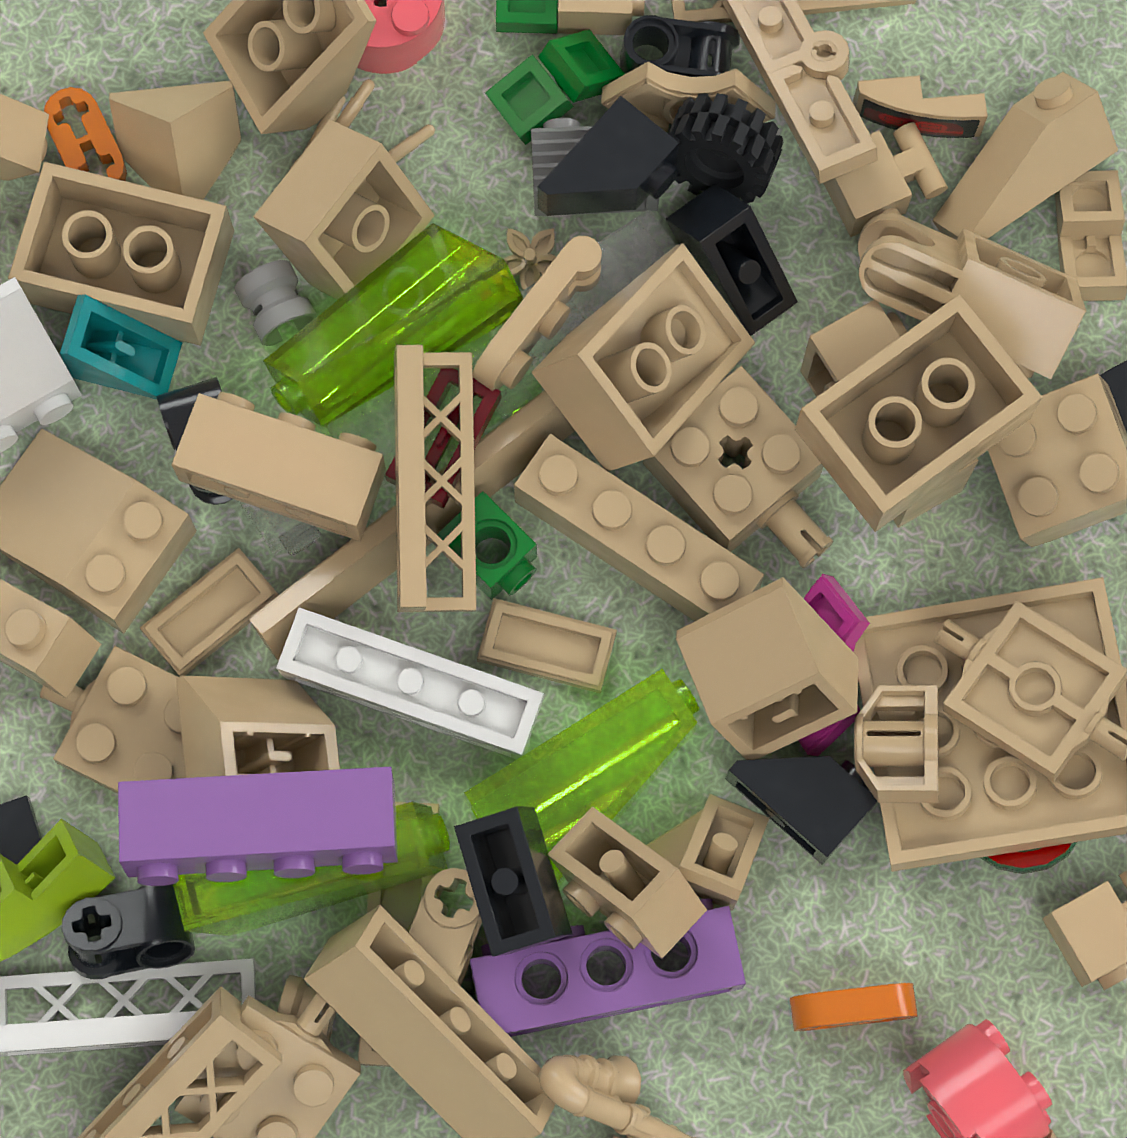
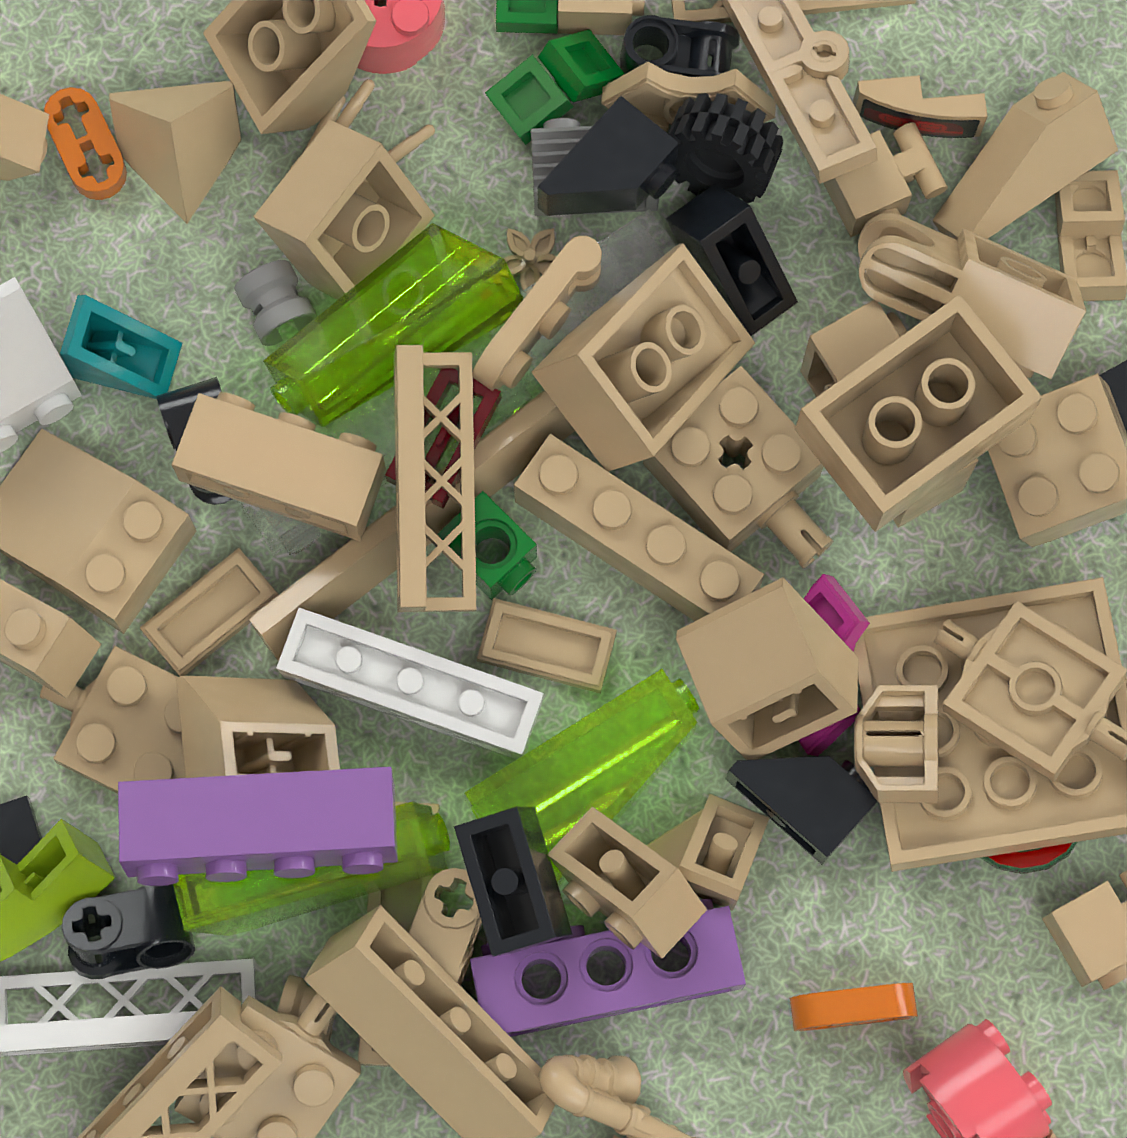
tan brick [8,162,234,346] -> none

